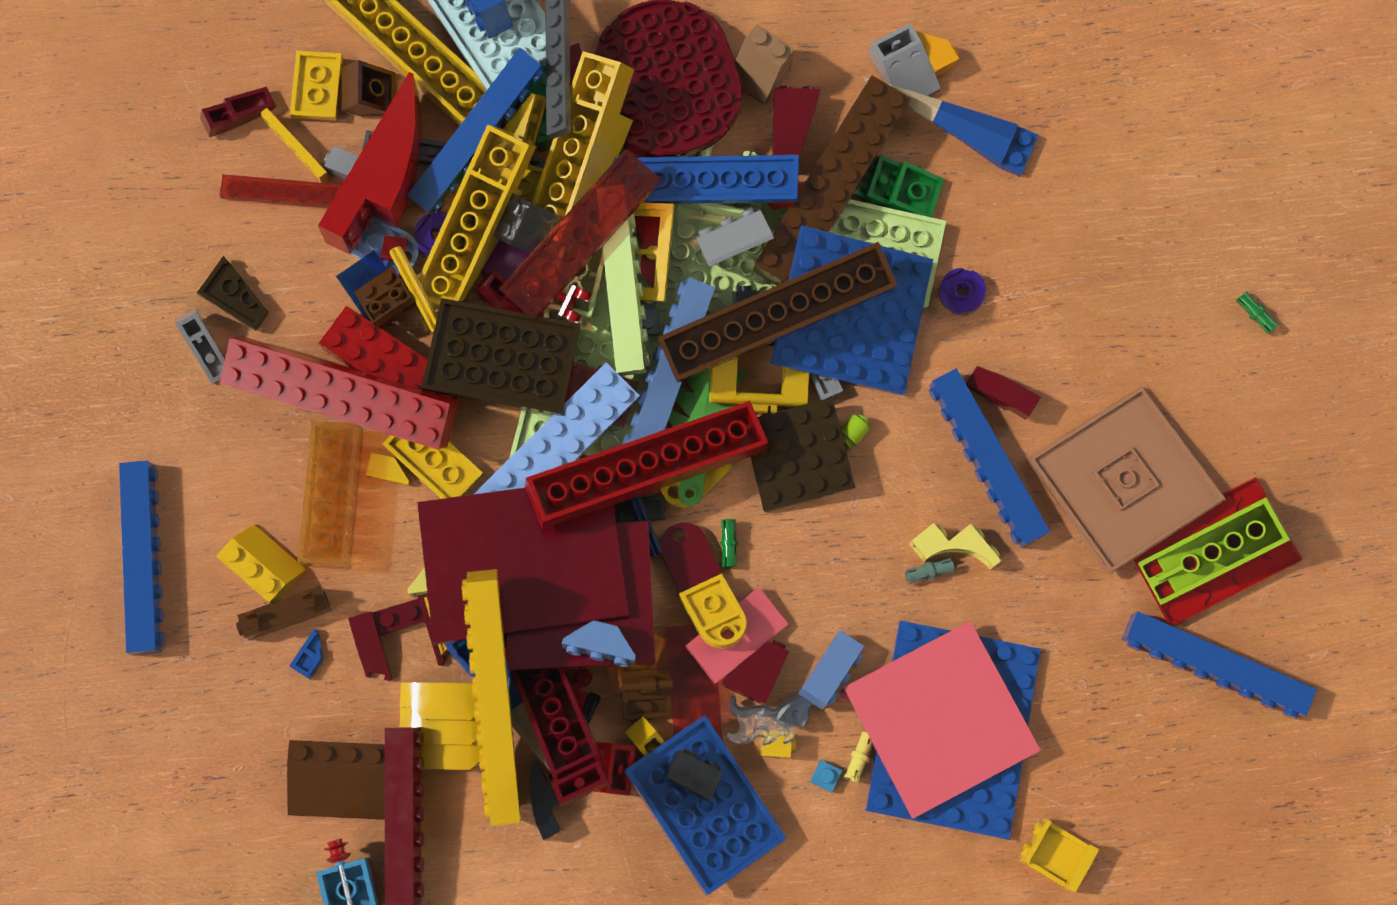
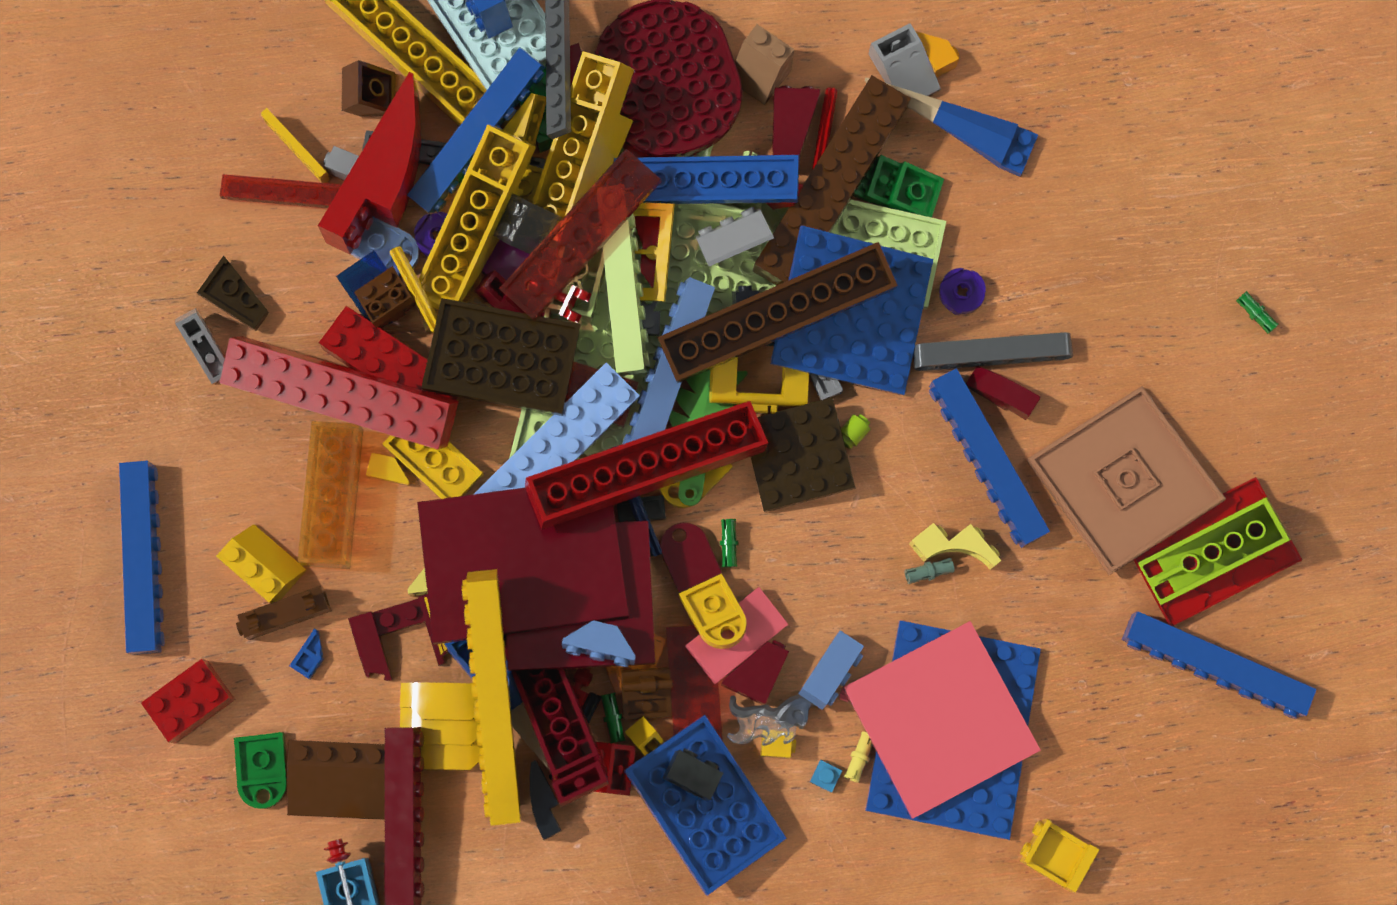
dark red slope [200,87,276,137] -> none
yellow plate [290,51,343,121] -> none
red plate [381,235,408,261] -> none
none -> red brick [141,658,236,744]
none -> green tile [234,732,287,809]
none -> green pin [600,693,626,743]
none -> red axle [812,87,838,170]
none -> dark grey beam [913,332,1073,371]

